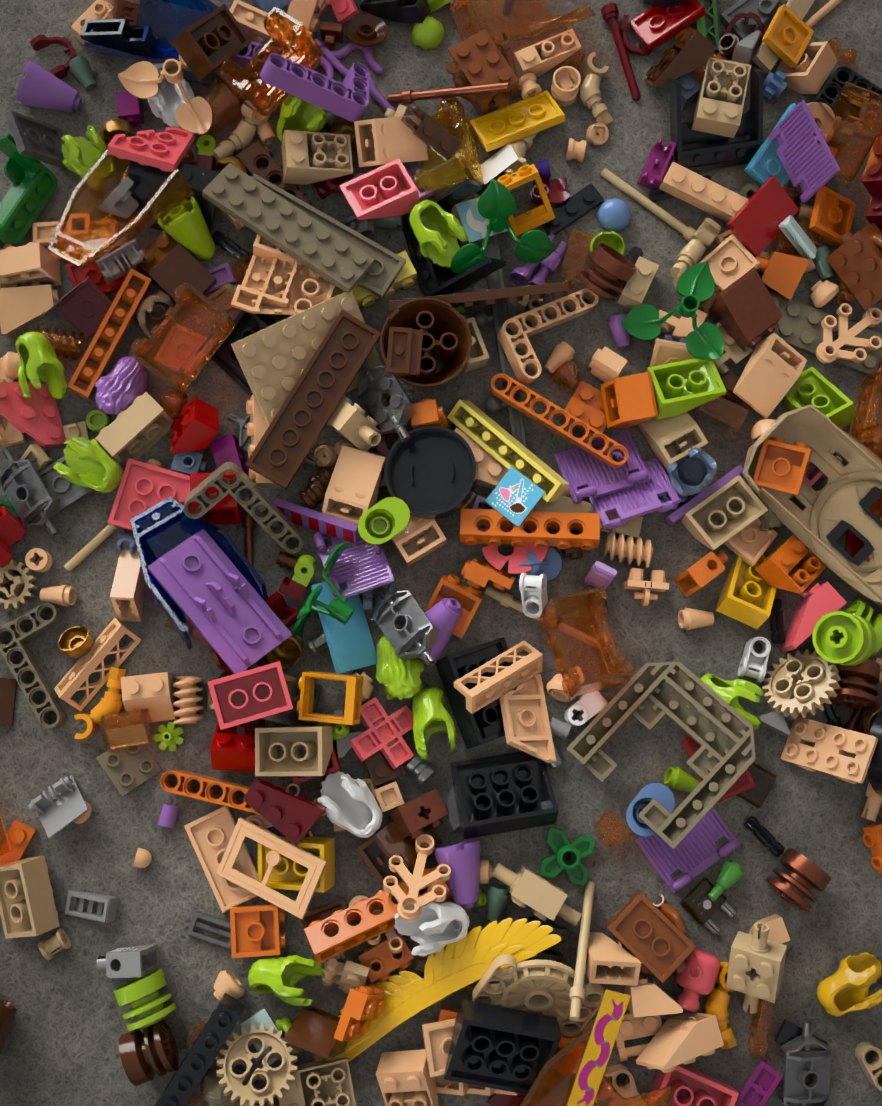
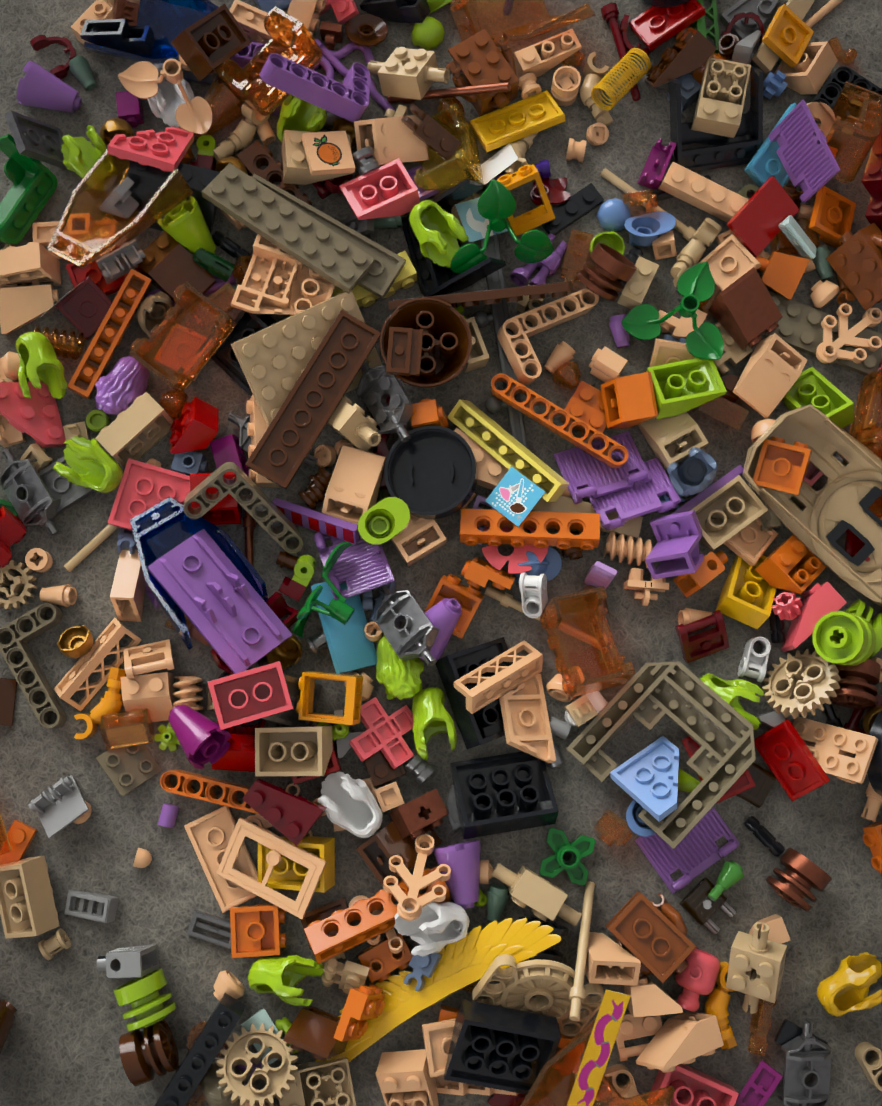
none -> light nougat plate [123,639,175,679]
none -> magenta cone [168,704,232,769]
none -> dark green hinge [192,248,235,282]
none -> light nougat tile [302,130,356,176]
none -> flat silver wheel [352,146,380,176]
none -> light nougat hinge [364,621,383,642]
none -> tan brick [367,47,450,100]
none -> sand blue plate [404,944,442,991]
none -> tan tile [565,694,598,727]
none -> yellow piece [591,48,651,111]
none -> light blue plate [610,736,679,822]
none -> clear orange bracket [623,189,658,213]
none -> medium blue piece [624,211,676,247]
none -> medium lavender piece [645,510,704,579]
none -> light nougat slope [652,230,677,260]
none -> dark red plate [675,610,729,663]
none -> red tile [754,719,830,802]
none -> coral gear [772,592,803,620]

